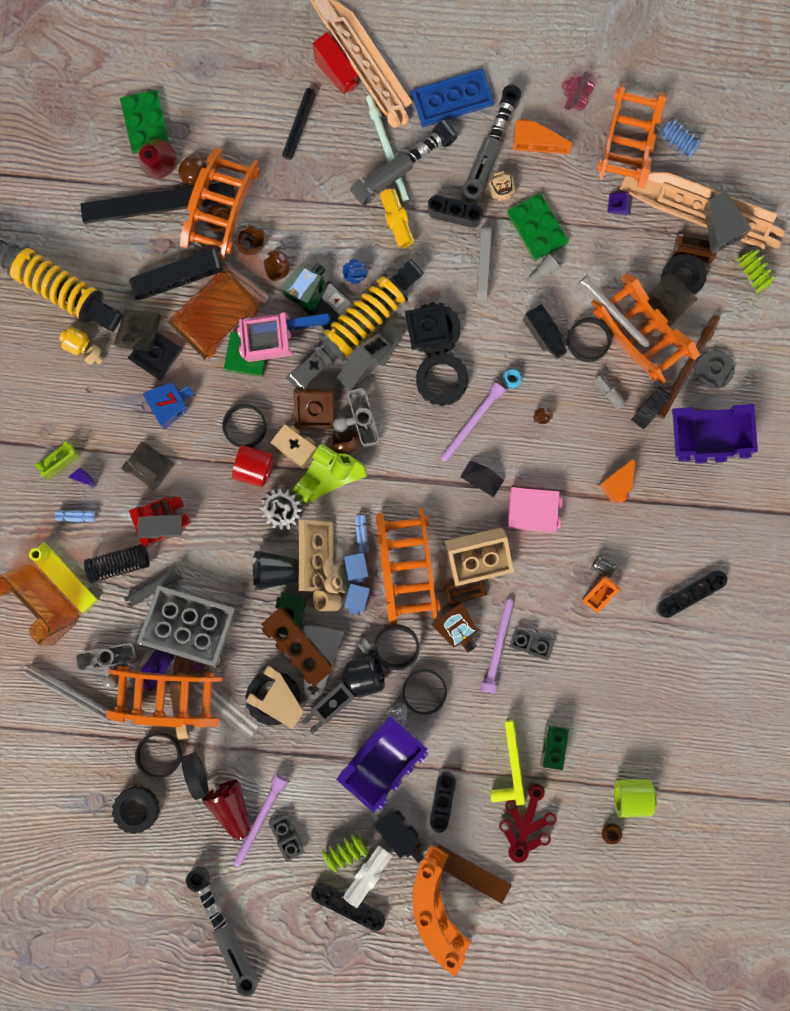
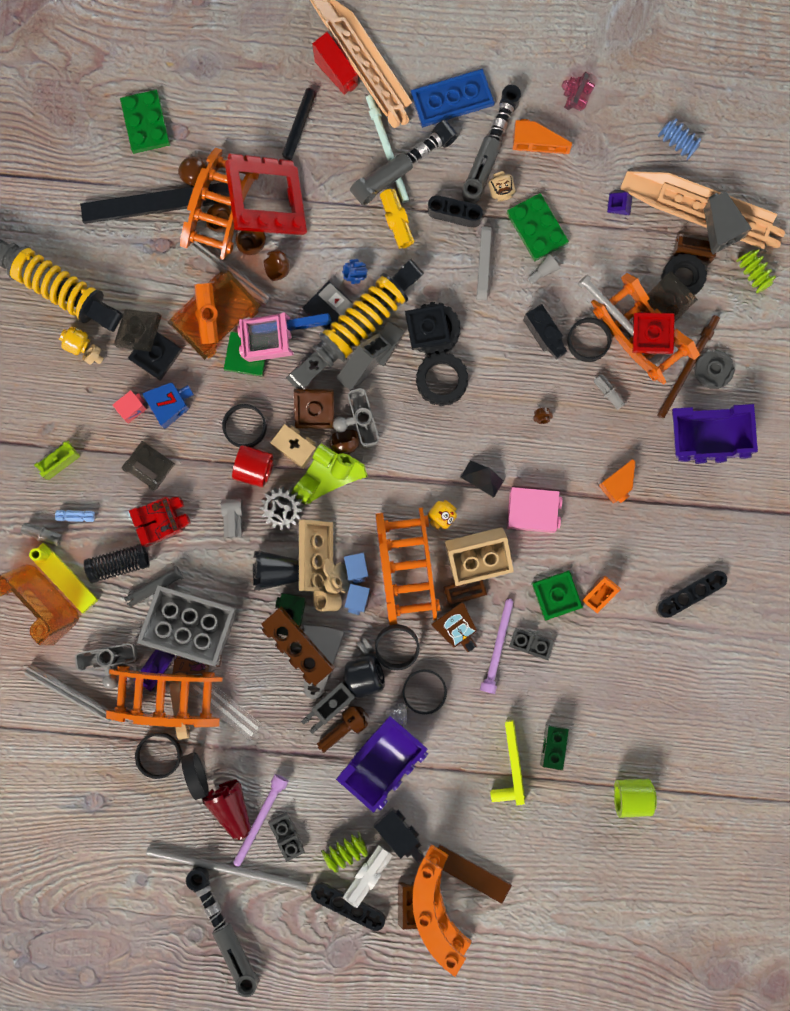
dark purple slope [68,468,96,487] -> none
black tyre [112,786,160,834] -> none
black beam [129,249,223,300] -> none
dark red cone [138,139,177,178] -> none
dark grey slope [138,515,182,538] -> none
black tyre [245,671,300,725] -> none
tan flag [246,665,304,729] -> none
dark green torso [280,263,327,313] -> none
light blue axle [355,515,369,554] -> none
black beam [430,771,456,833] -> none
lavender piece [441,382,506,462] -> none
dark red plant [499,783,557,863] -> none
medium azure plate [502,369,522,389] -> none
dark grey bush [591,554,617,578] -> none
orange fence [596,83,667,189] -> none
reddish brown plate [601,823,622,845] -> none
black tyre [631,386,672,430] -> none
none -> light grey axle [21,523,62,546]
none -> coral brick [112,390,147,424]
none -> light grey piece [146,847,307,891]
none -> orange piece [194,283,218,344]
none -> light grey piece [221,498,243,538]
none -> red hinge [225,153,307,235]
none -> reddish brown piece [317,706,370,753]
none -> reddish brown hinge [398,882,417,930]
none -> yellow head [428,500,457,530]
none -> green tile [531,570,583,621]
none -> red plate [632,313,675,354]

